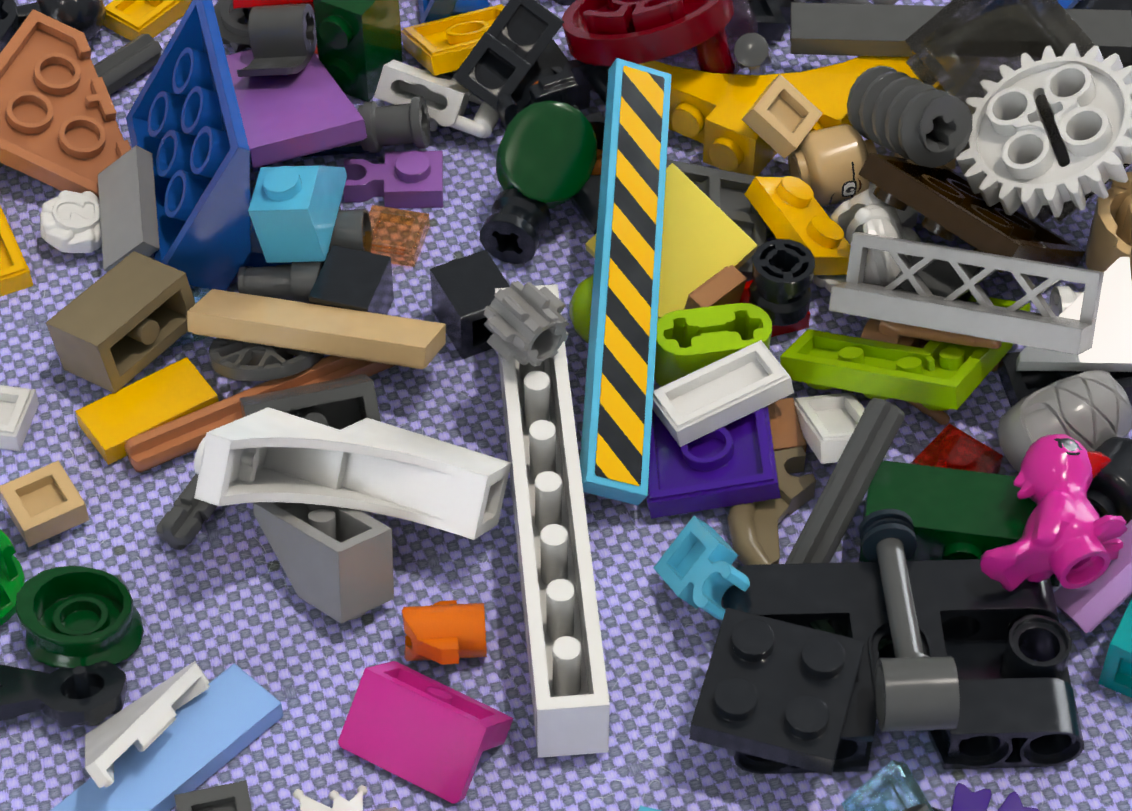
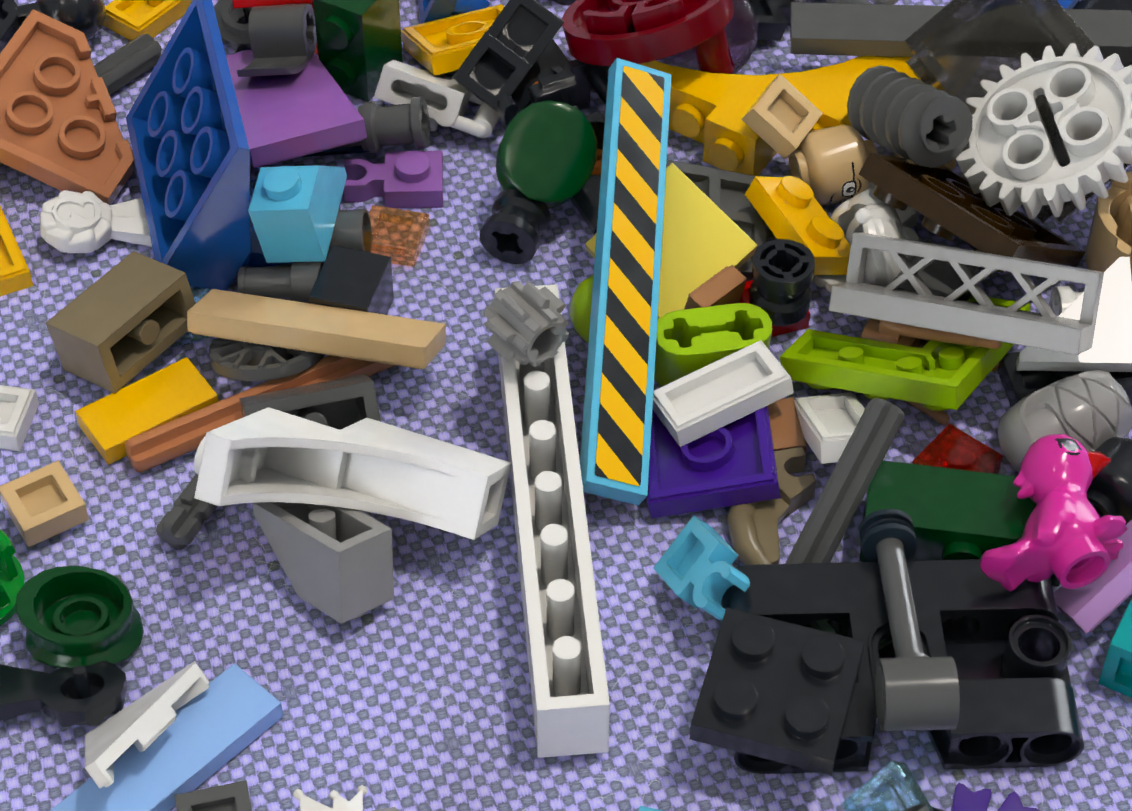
light grey tile [98,145,160,272] -> none
dark pink panel [338,661,514,804] -> none
orange piece [401,600,487,665] -> none
black brick [430,250,510,359] -> none
dark grey axle [734,33,772,75] -> none

